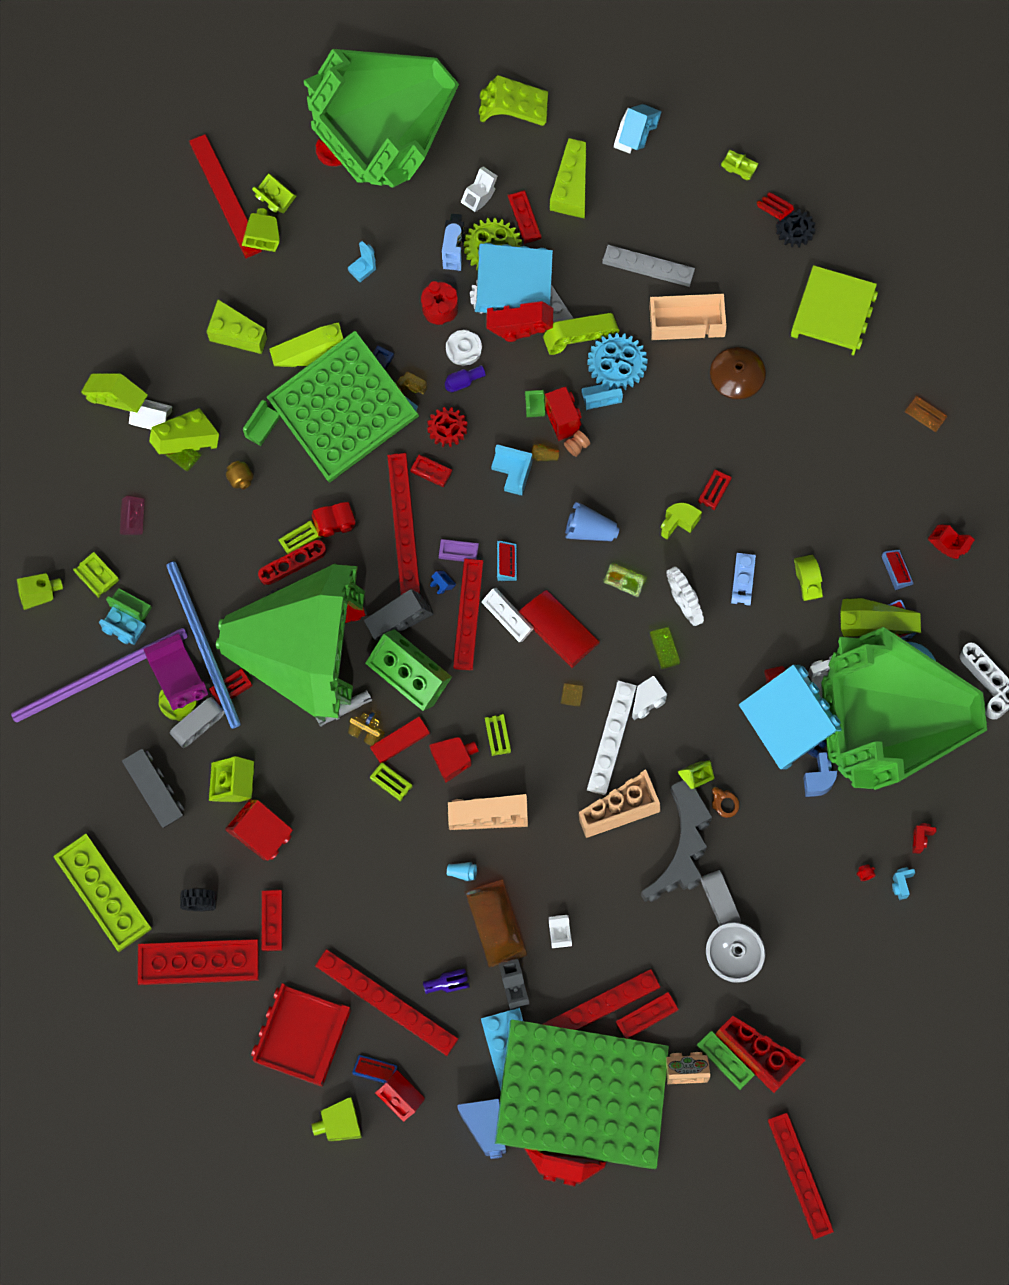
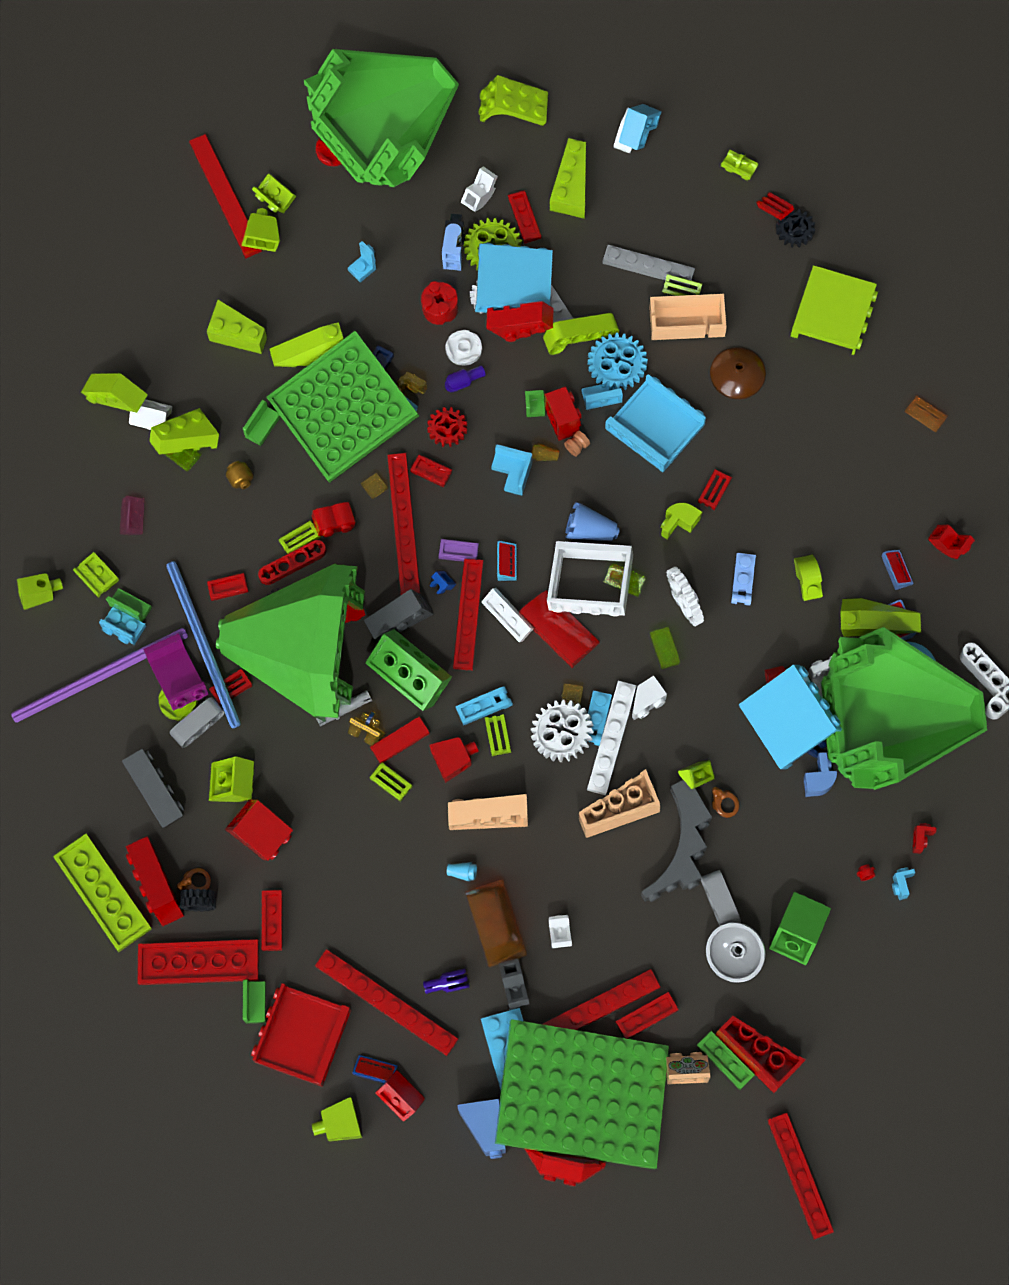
none -> red wedge [126,836,184,927]
none -> dark orange piece [177,868,211,890]
none -> red tile [207,573,248,601]
none -> bright green panel [243,979,266,1023]
none -> clear yellow tile [361,473,387,499]
none -> medium azure plate [456,687,513,725]
none -> white gear [531,700,594,762]
none -> white window [547,541,633,616]
none -> medium azure plate [586,691,612,746]
none -> medium azure panel [605,374,706,472]
none -> lime tile [662,274,703,296]
none -> bright green slope [769,892,831,965]

